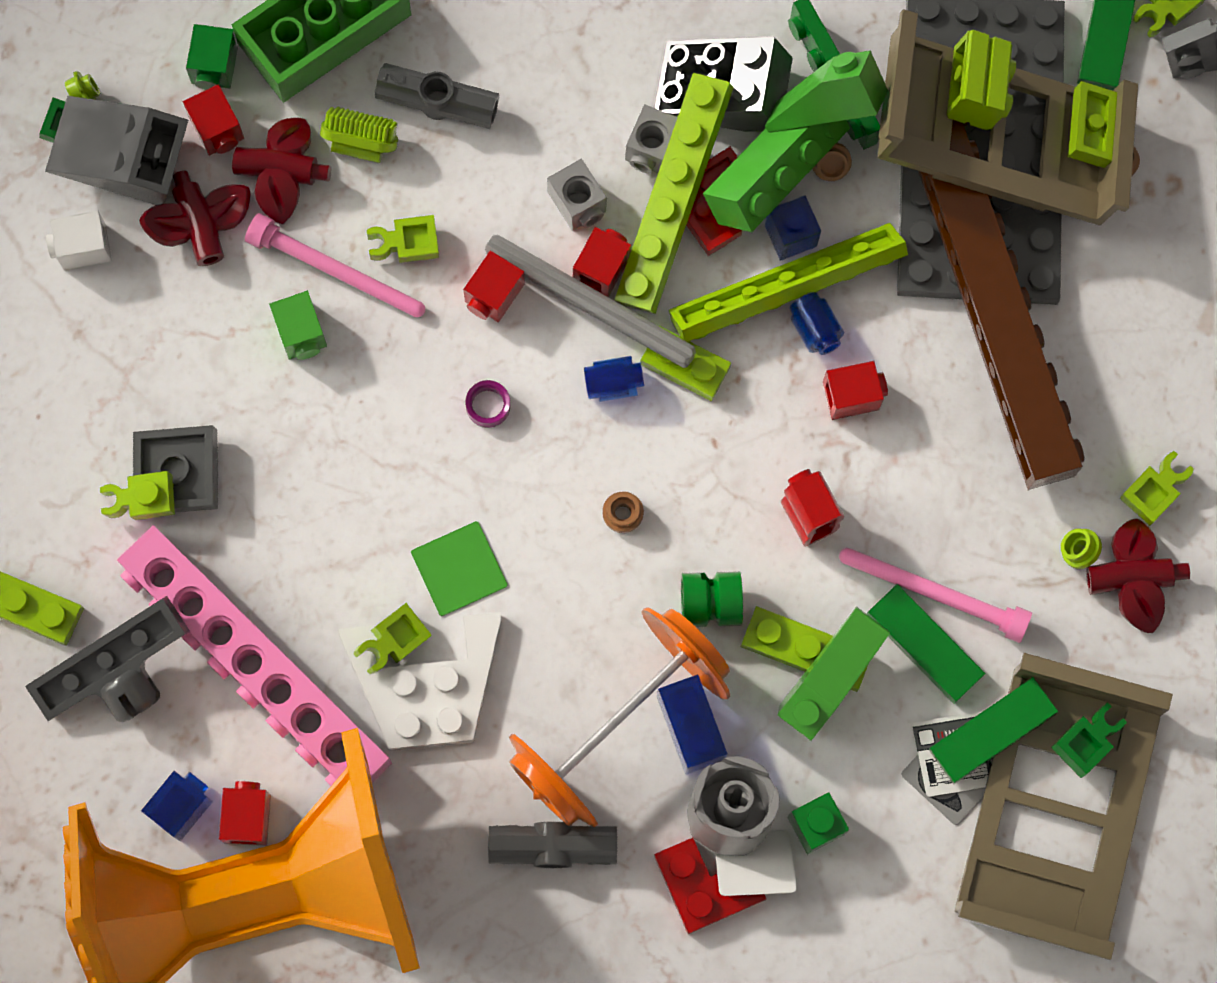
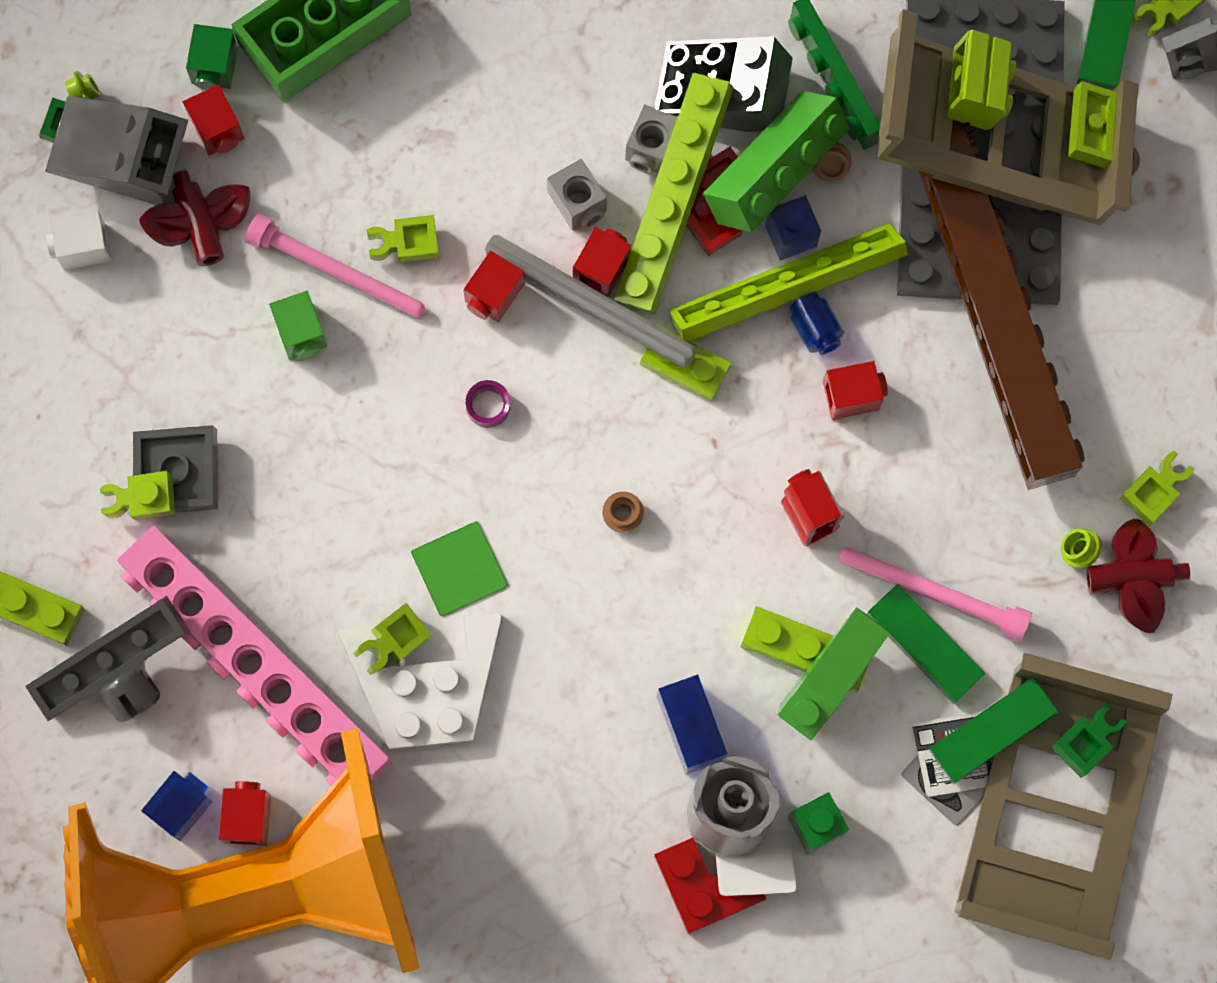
dark red plant [232,118,331,224] -> none
lime piece [320,106,398,163] -> none
dark grey piece [375,63,499,129] -> none
dark grey piece [488,822,617,868] -> none
orange axle [509,607,731,827] -> none
clear blue brick [584,356,645,402] -> none
green wheel [681,571,743,627] -> none
bright green slope [765,50,888,132] -> none

